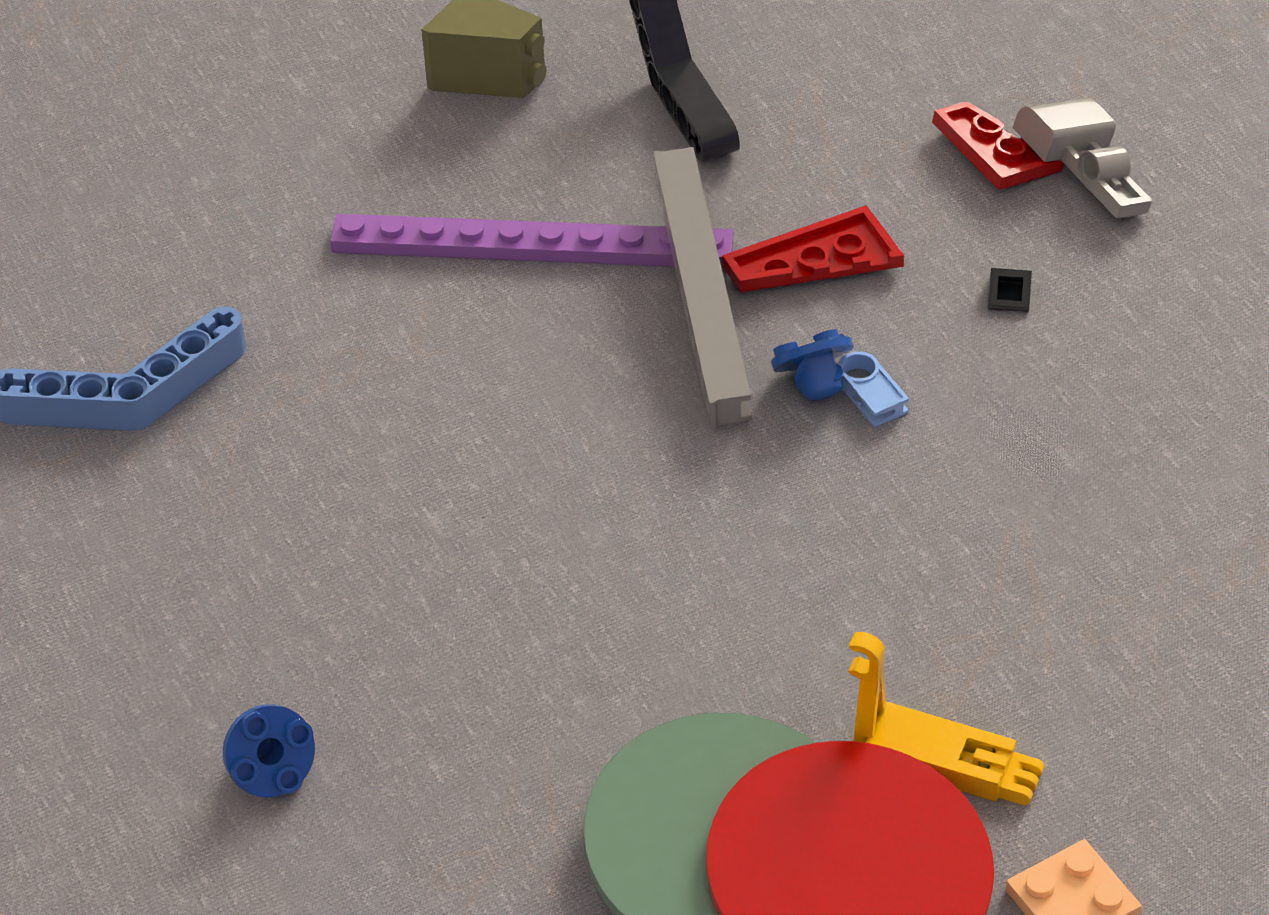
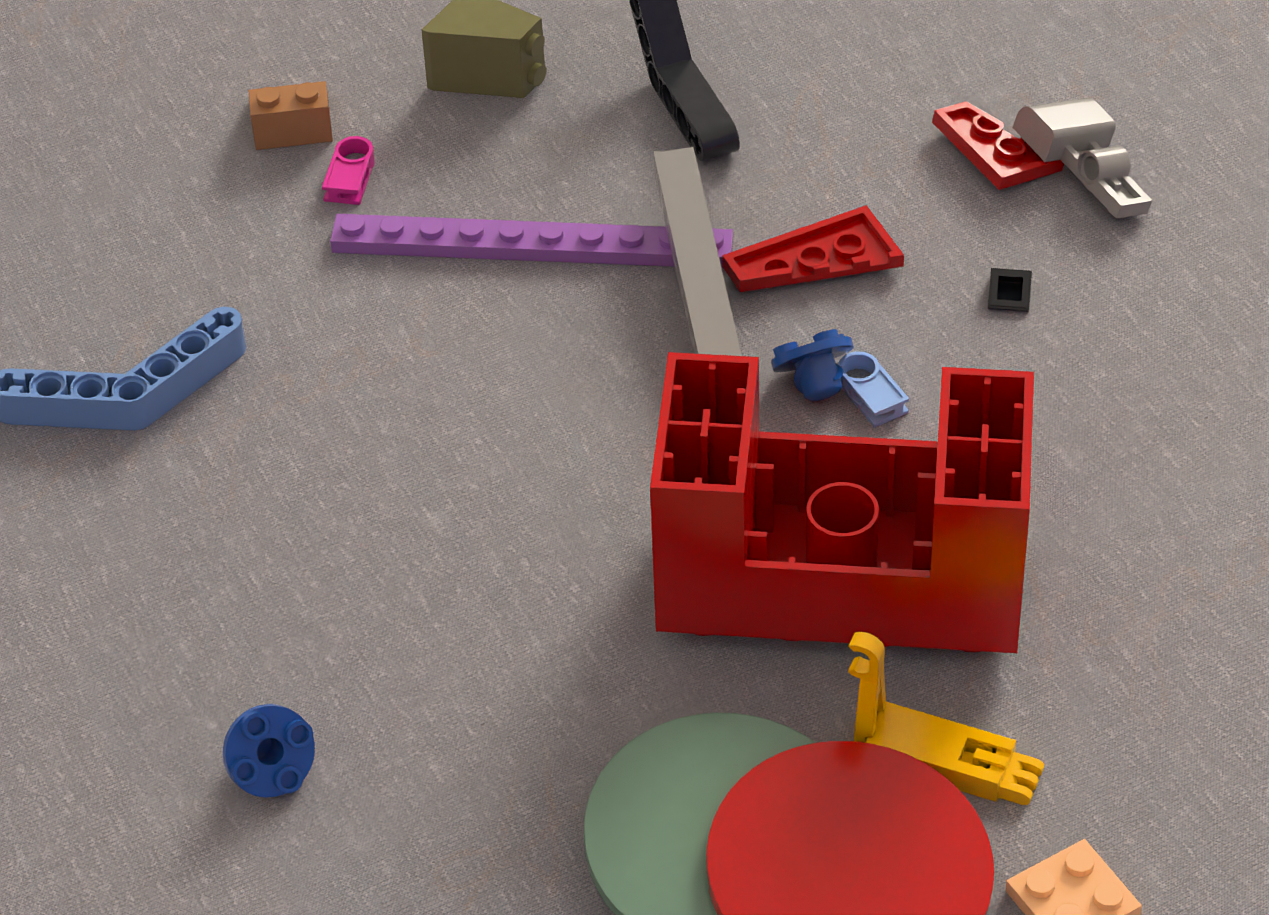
none -> medium nougat slope [248,81,333,150]
none -> dark pink piece [322,136,375,205]
none -> red brick [650,352,1034,654]

